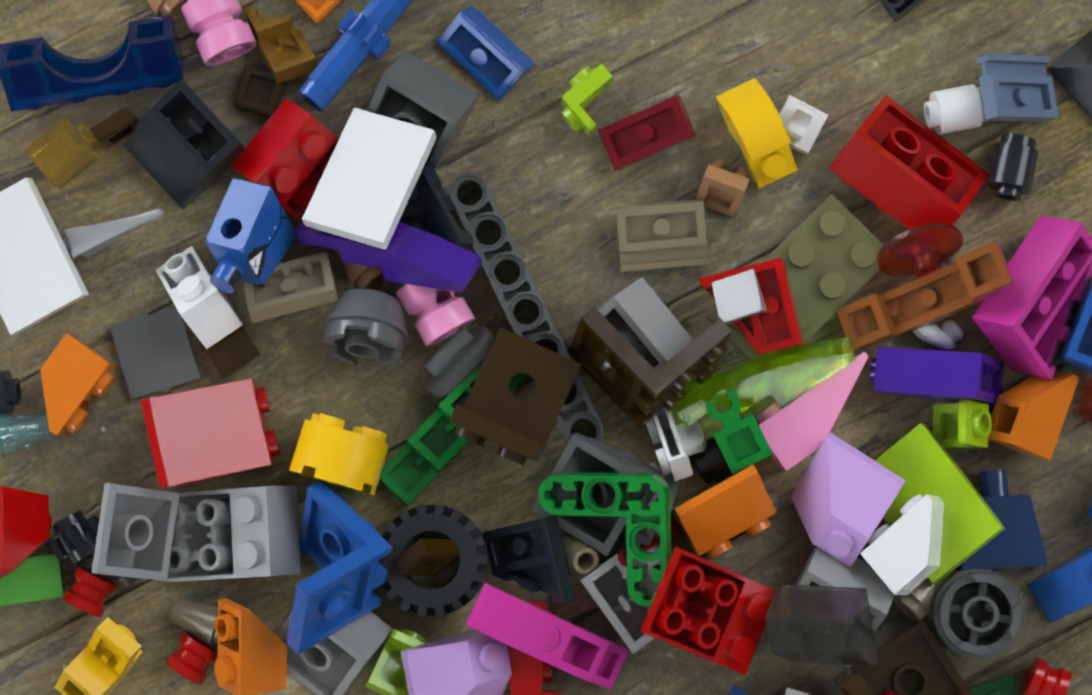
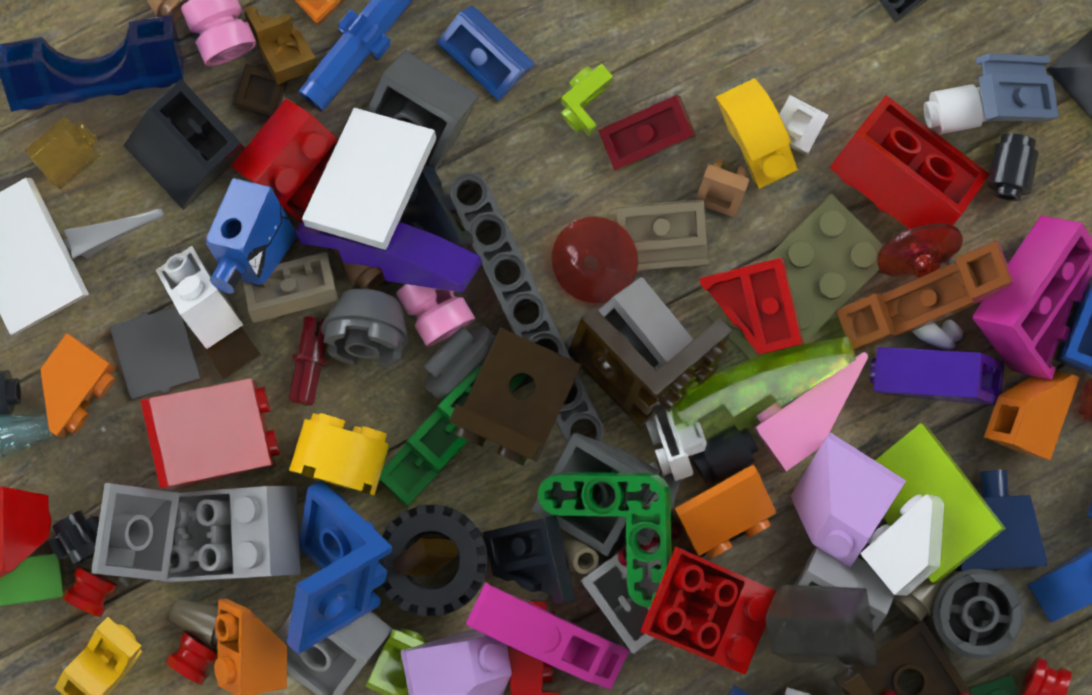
dark brown tile [90,105,140,149] -> none
green plate [705,389,773,474] -> none
slope [712,269,768,325] -> none
lime bracket [933,399,992,450] -> none
none -> dark red axle [289,316,327,406]
none -> clear red dish [552,216,638,303]

